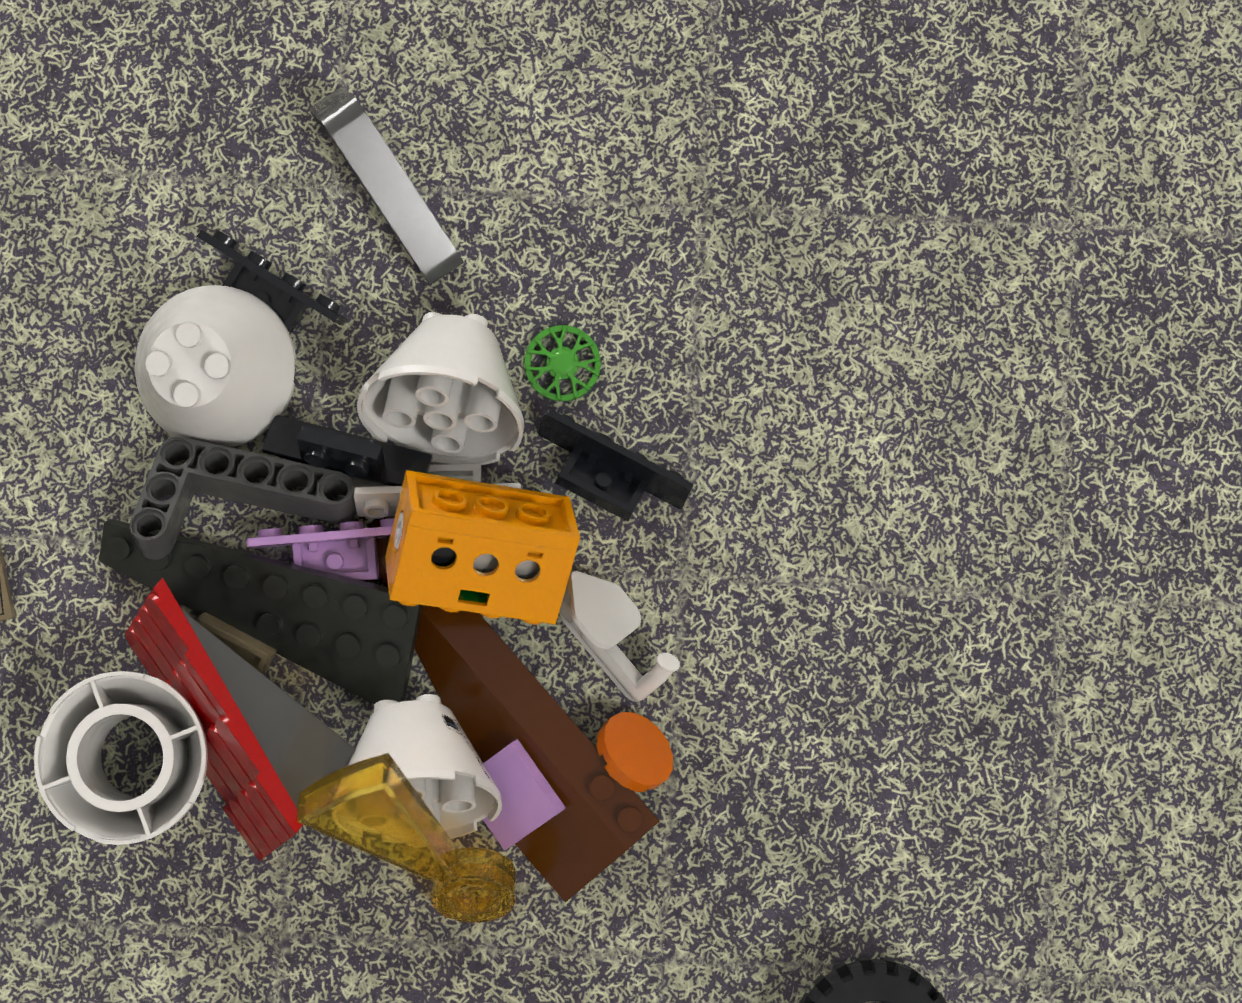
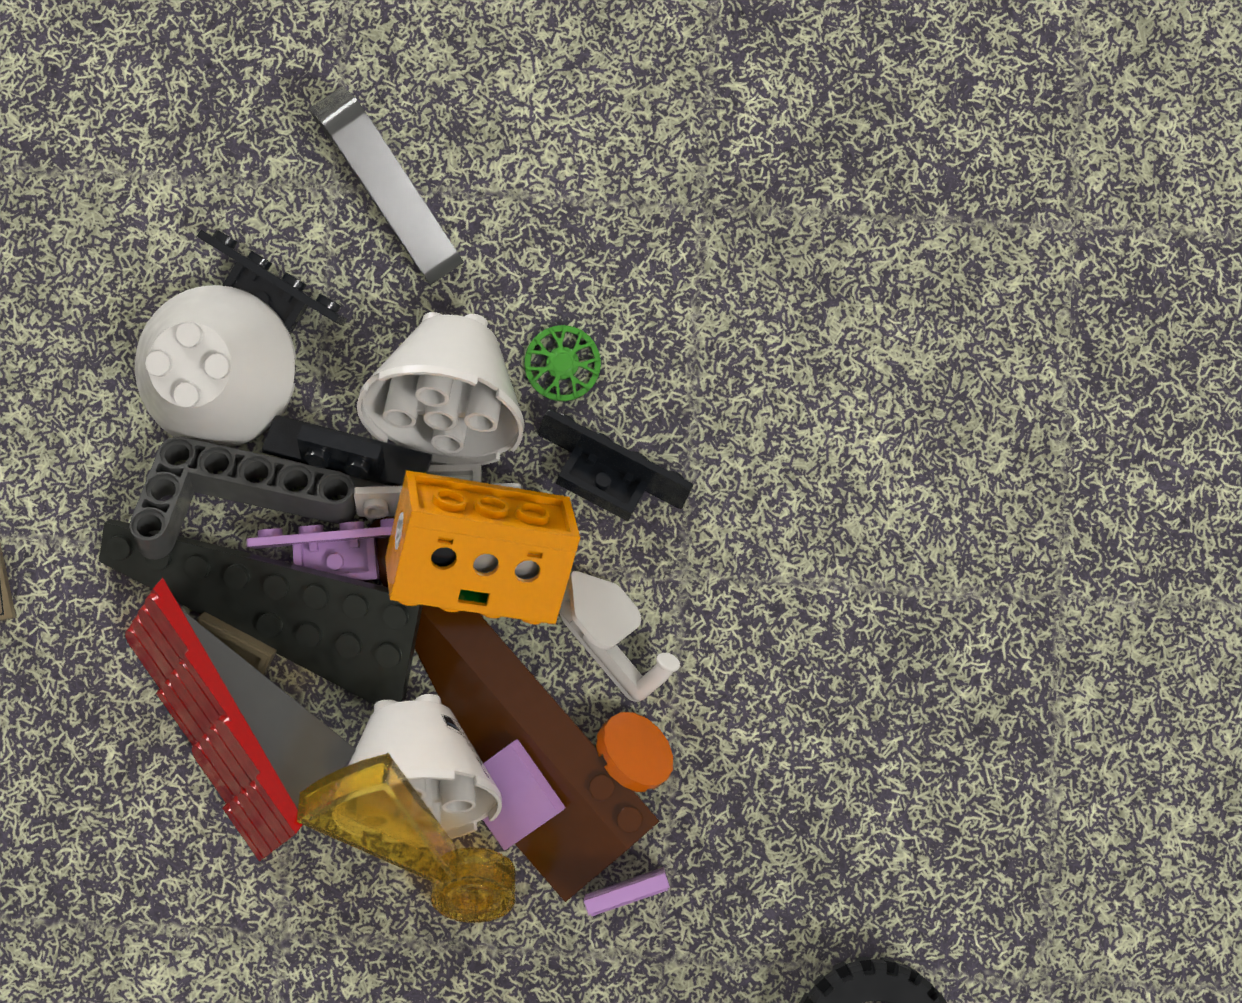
white cone [34,671,208,845] -> none
none -> lavender tile [584,867,670,917]

